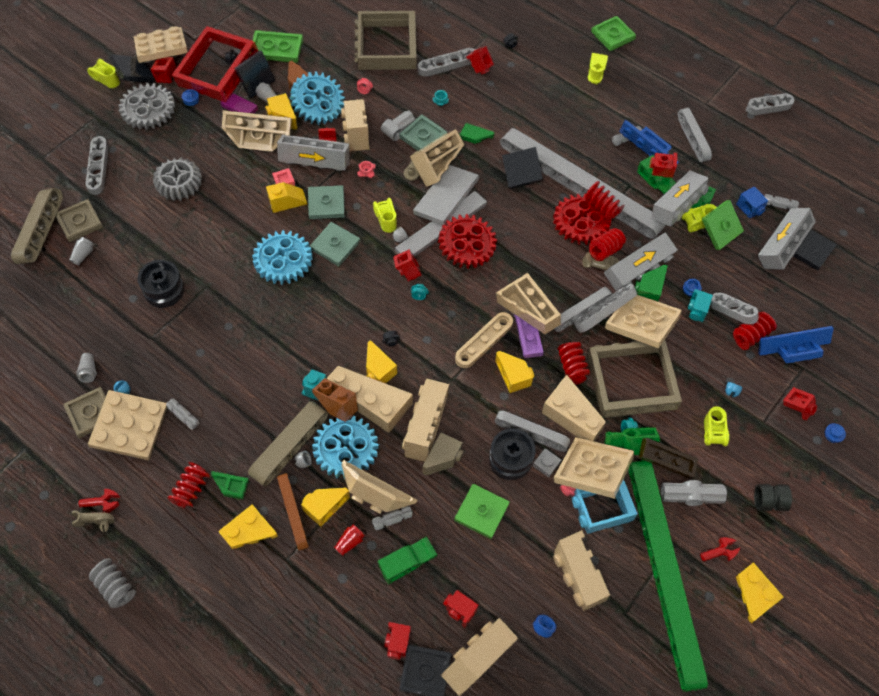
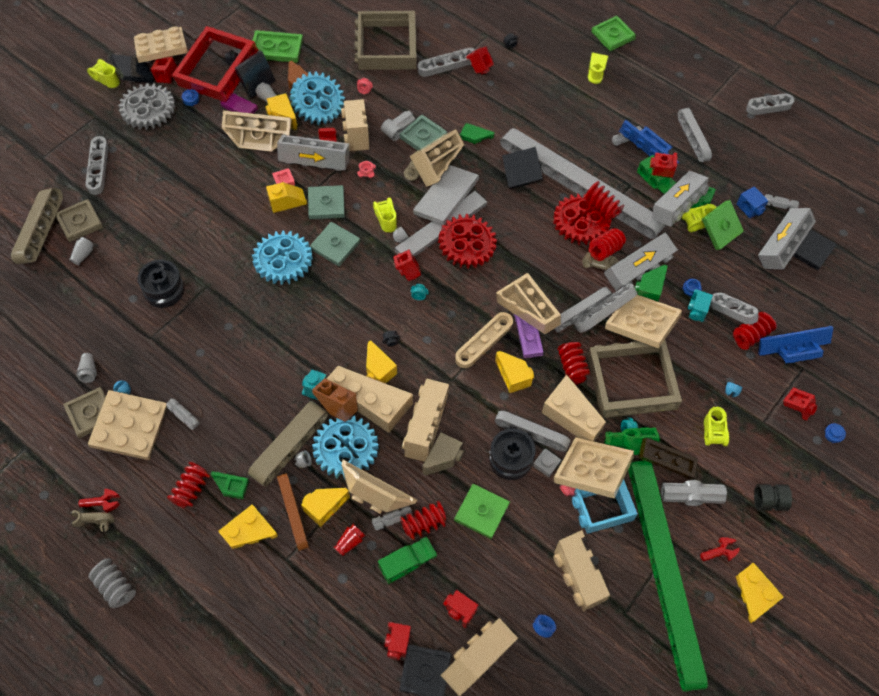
light grey gear [153,157,202,201] -> none
teal plate [433,90,449,106] -> none
none -> red piece [400,501,446,540]

